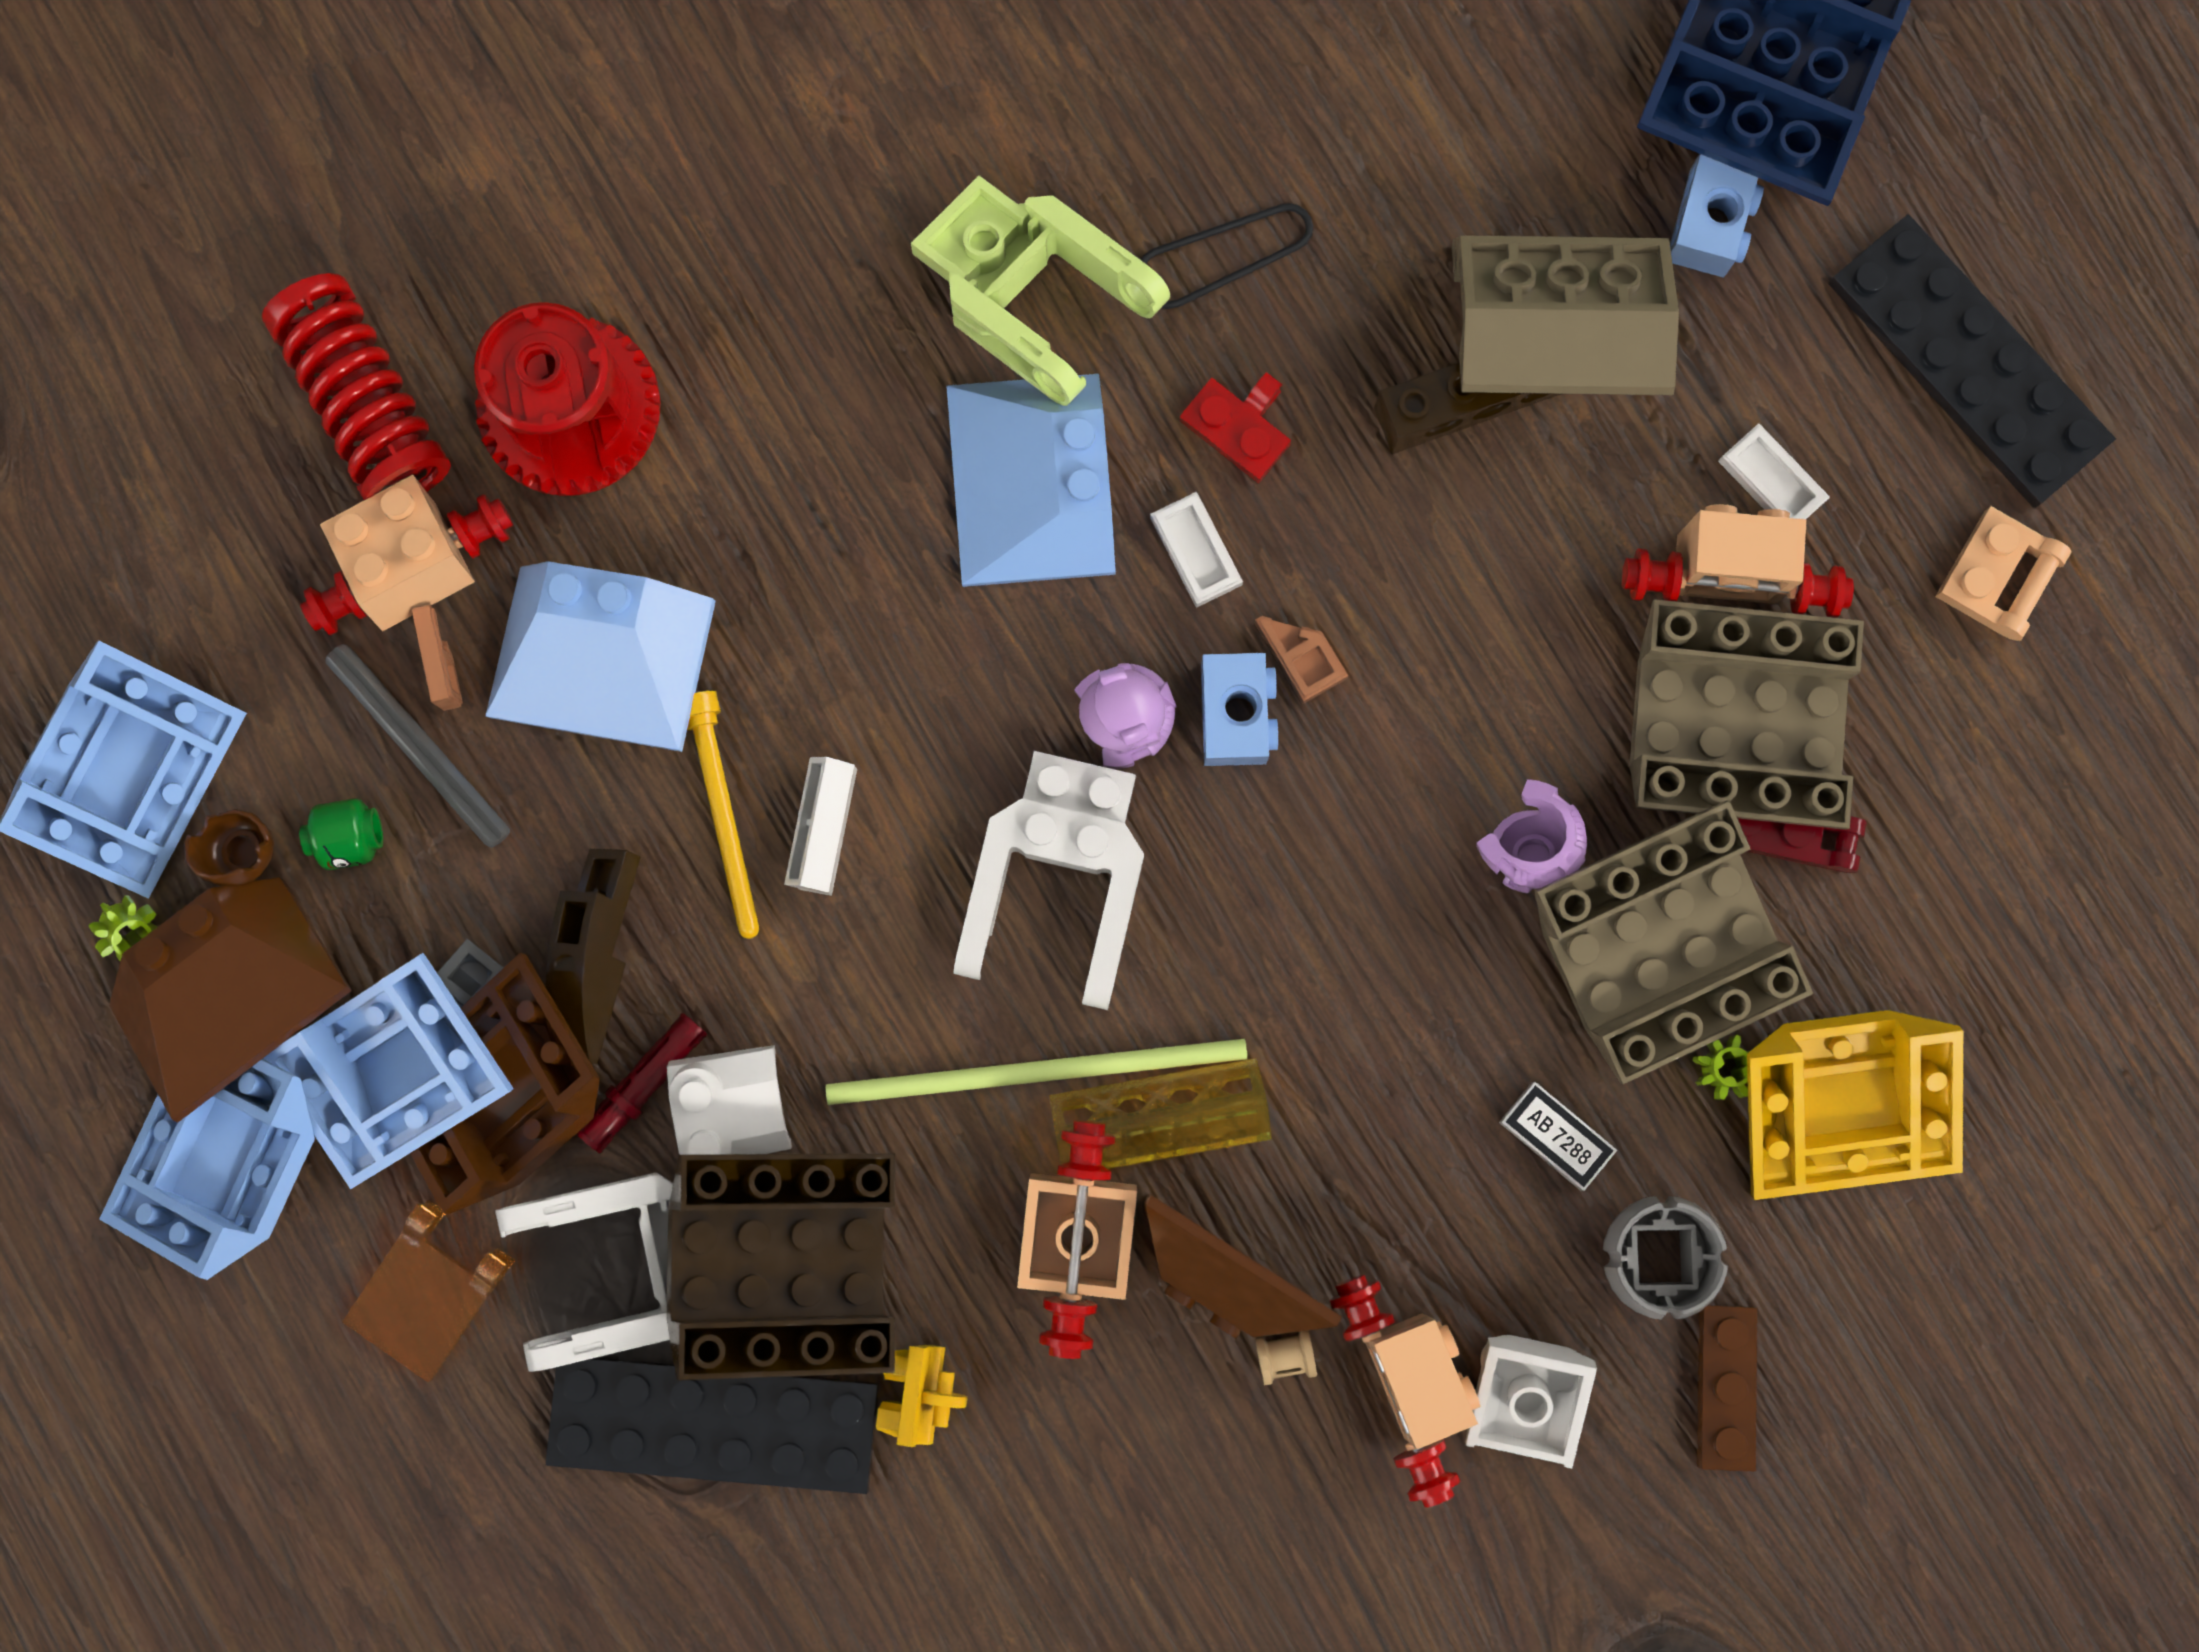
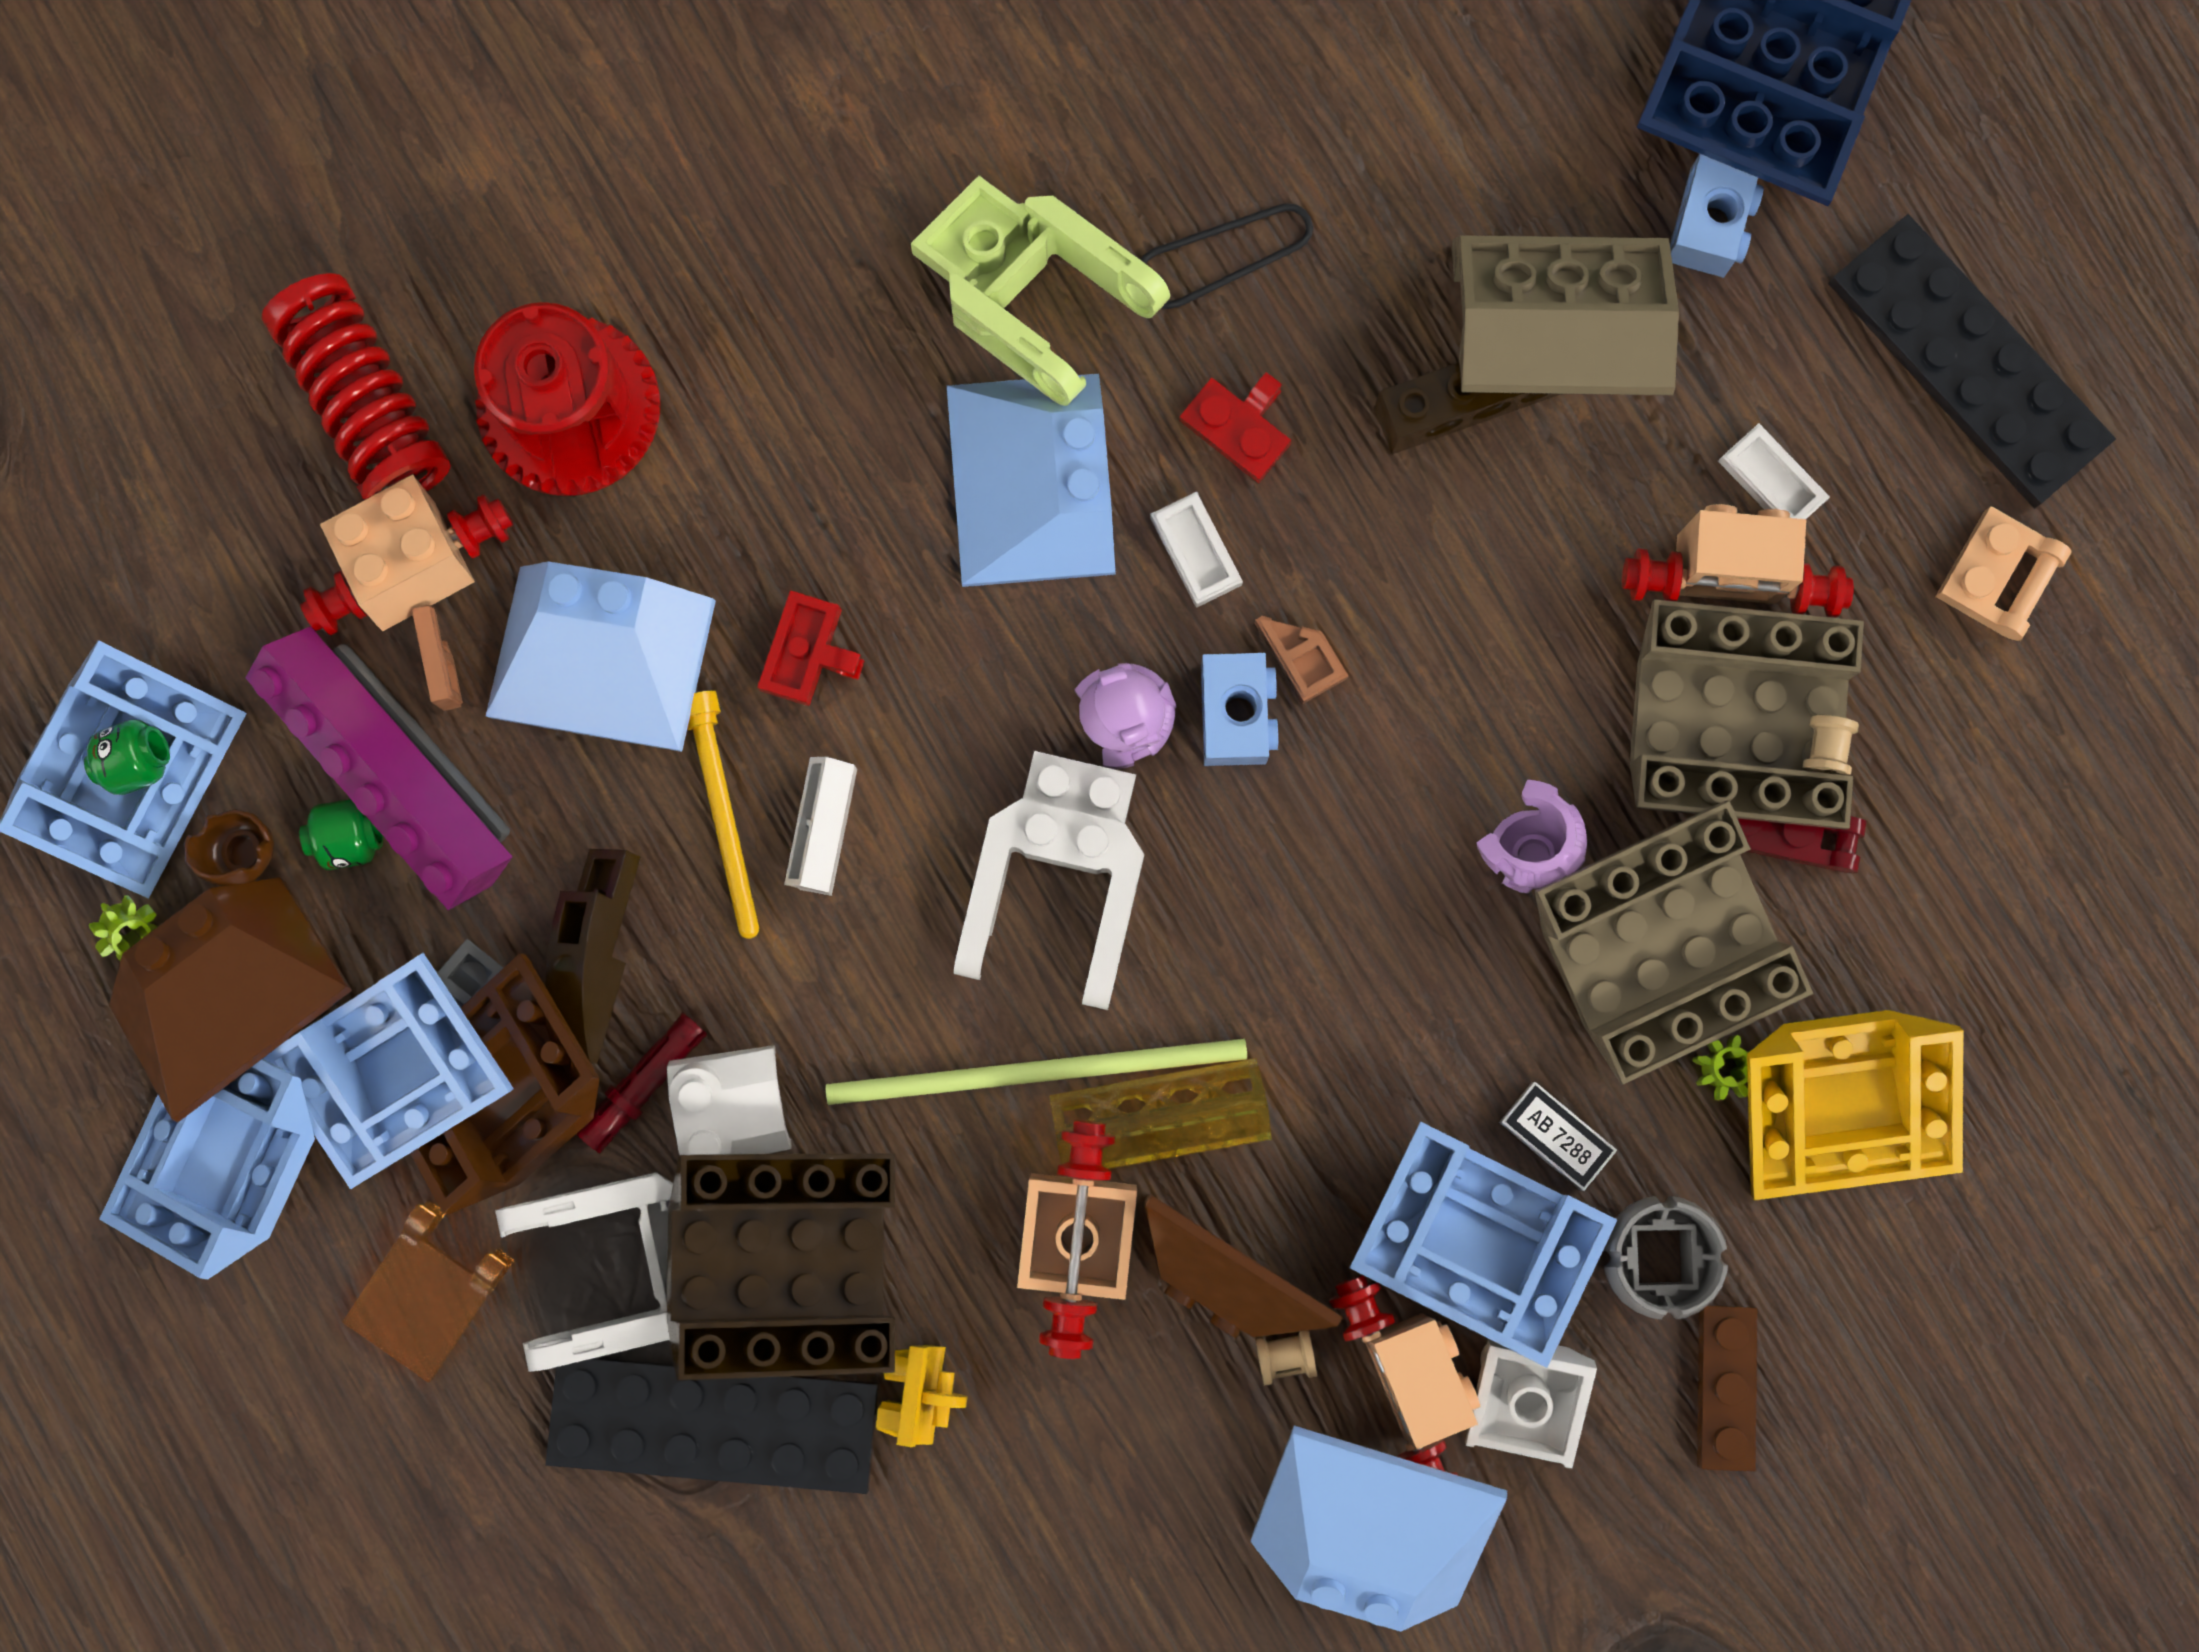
none -> green head [84,719,170,795]
none -> magenta brick [245,626,513,910]
none -> red plate [757,590,865,706]
none -> light blue slope [1251,1426,1507,1632]
none -> light blue slope [1349,1122,1617,1368]
none -> tan bush [1802,715,1859,776]

